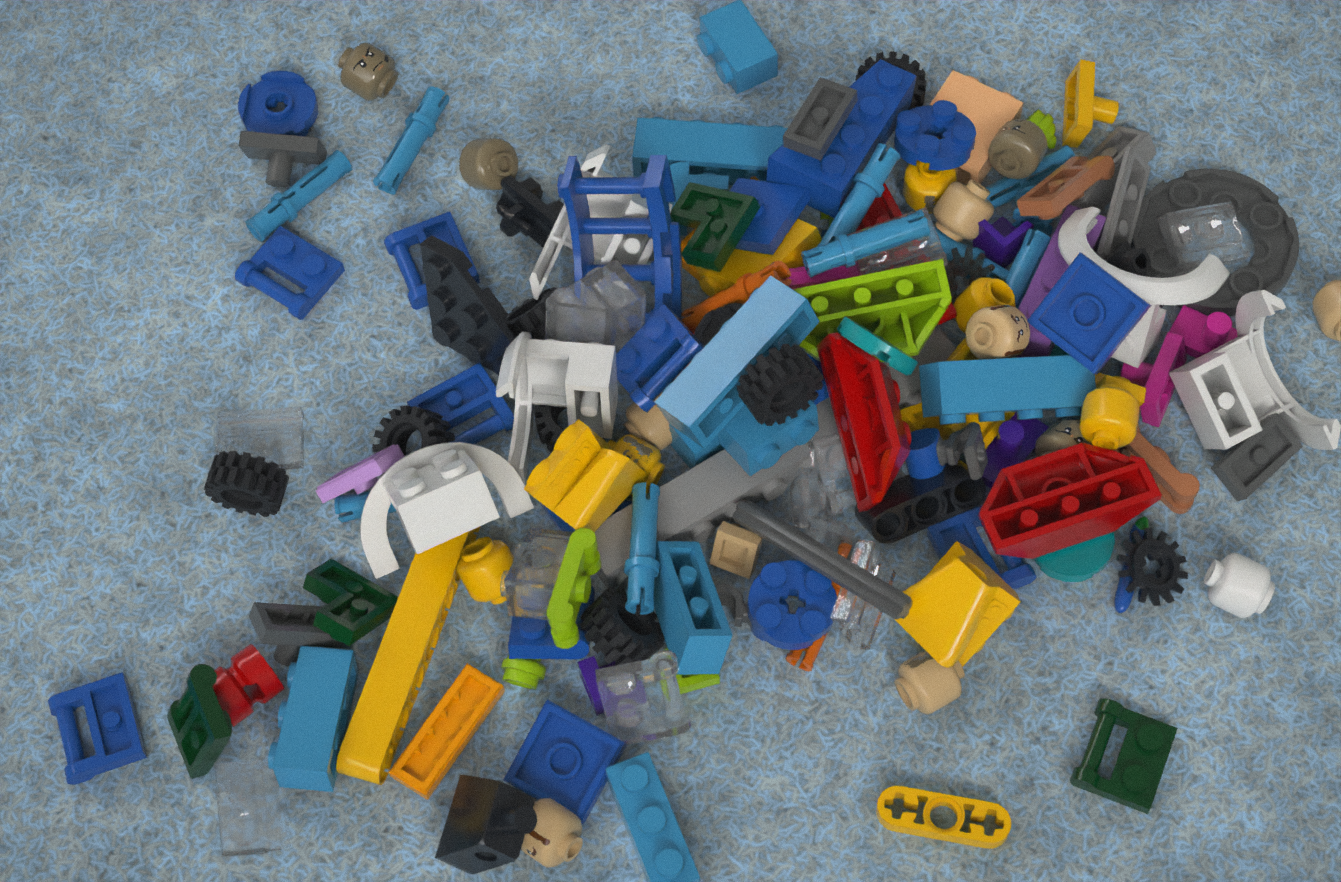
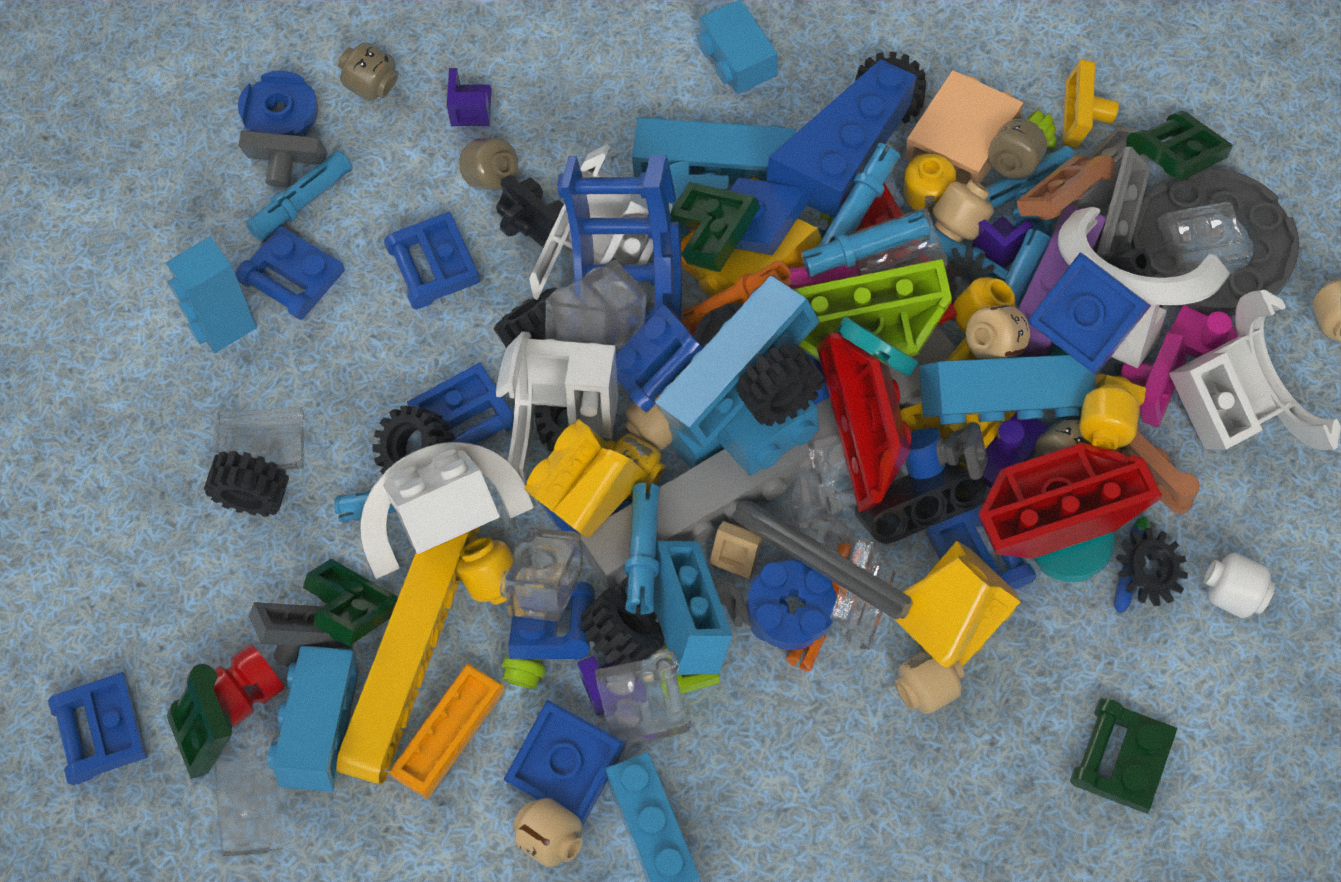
lavender plate [315,444,405,503] -> none
dark azure pin [373,86,450,195] -> none
black plate [420,235,516,375] -> none
black torso [435,775,537,874] -> none
lime plate [546,528,601,649] -> none
dark grey plate [783,77,858,160] -> none
yellow beam [876,786,1011,849] -> none
blue plate [894,100,976,171] -> none
dark grey plate [1211,413,1303,501] -> none
none -> dark azure brick [166,237,257,353]
none -> dark purple panel [446,68,492,126]
none -> dark green plate [1126,111,1233,181]

